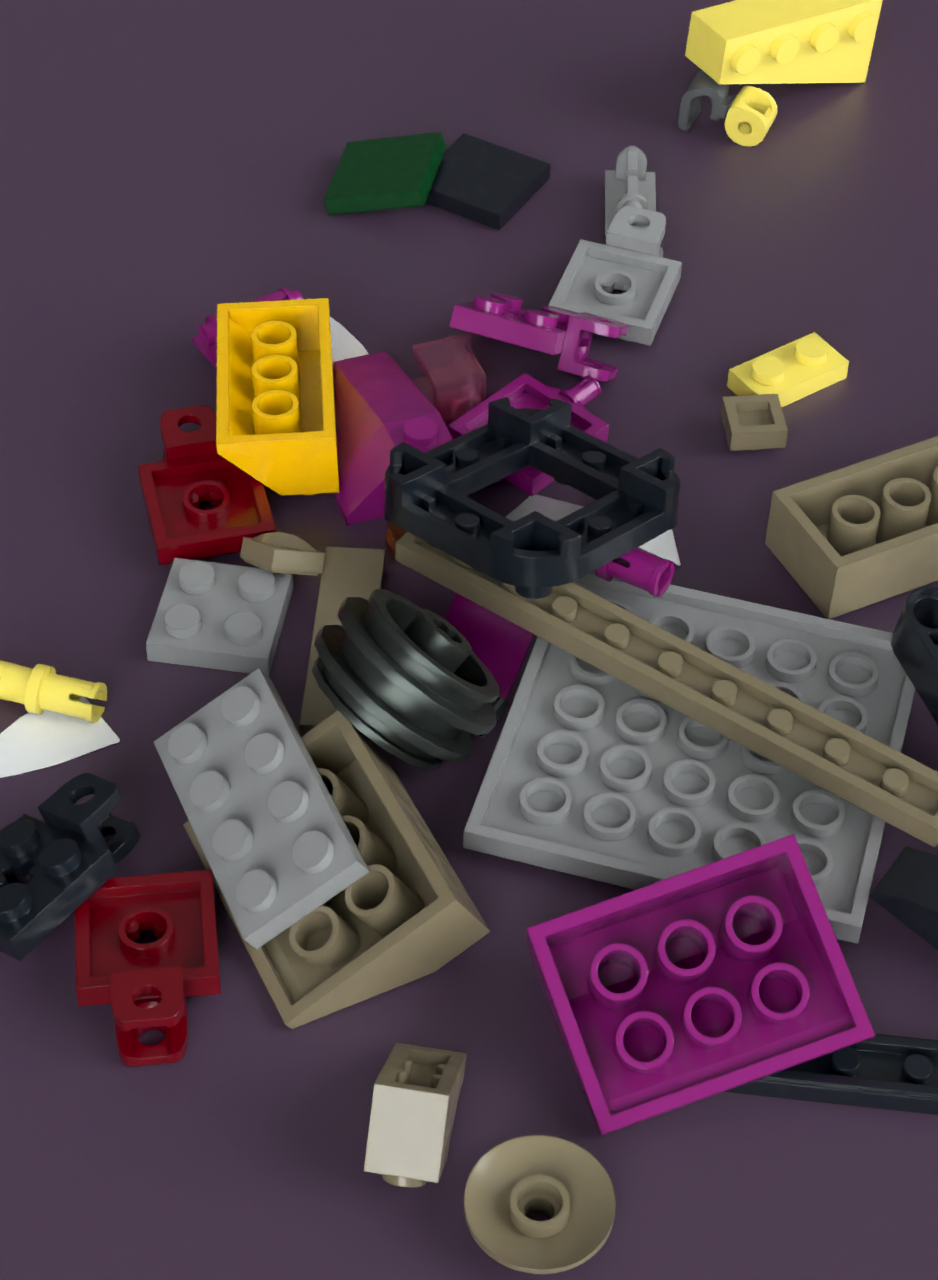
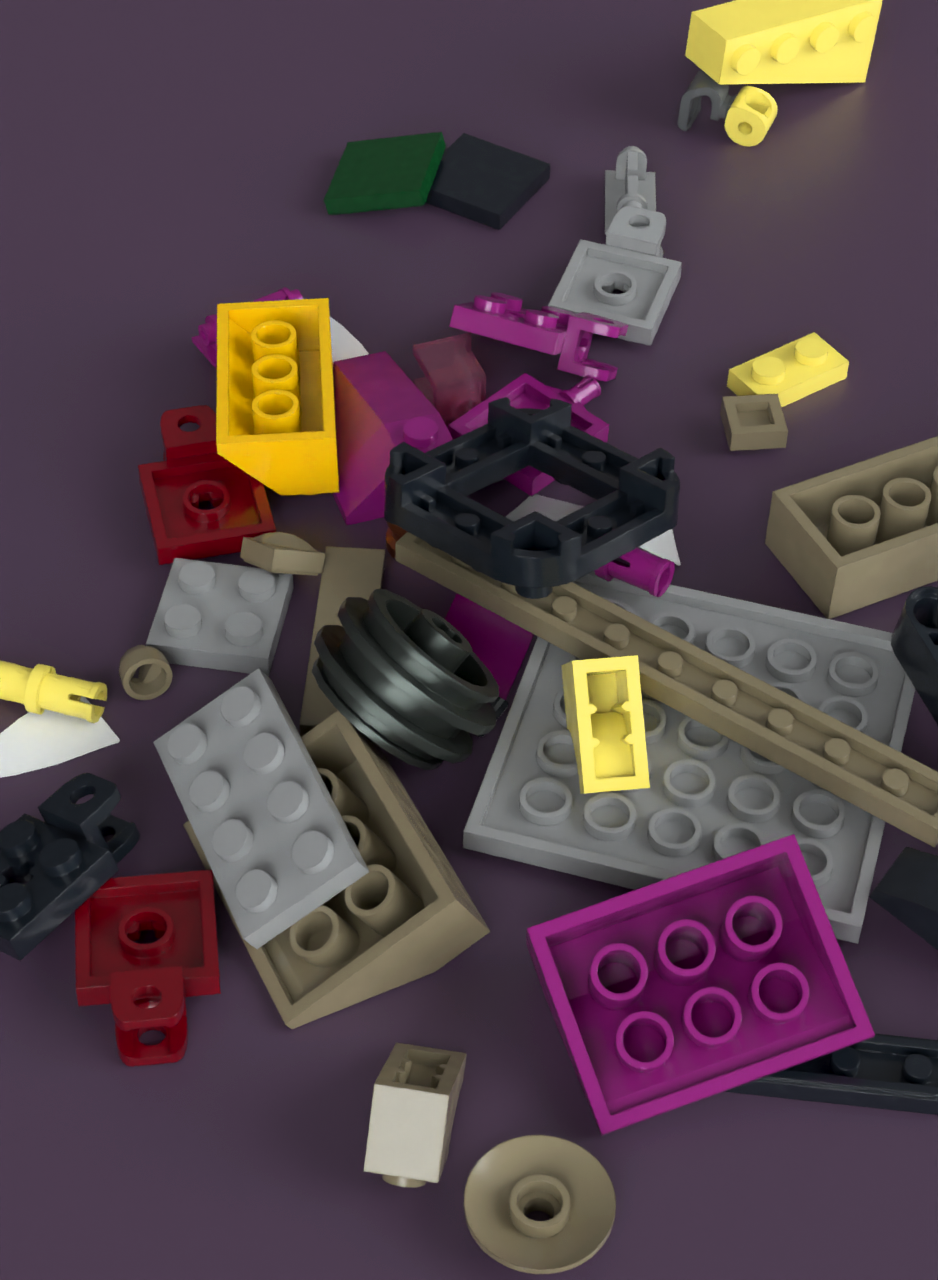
none -> dark tan hinge [119,645,173,700]
none -> light yellow arch [561,655,650,794]

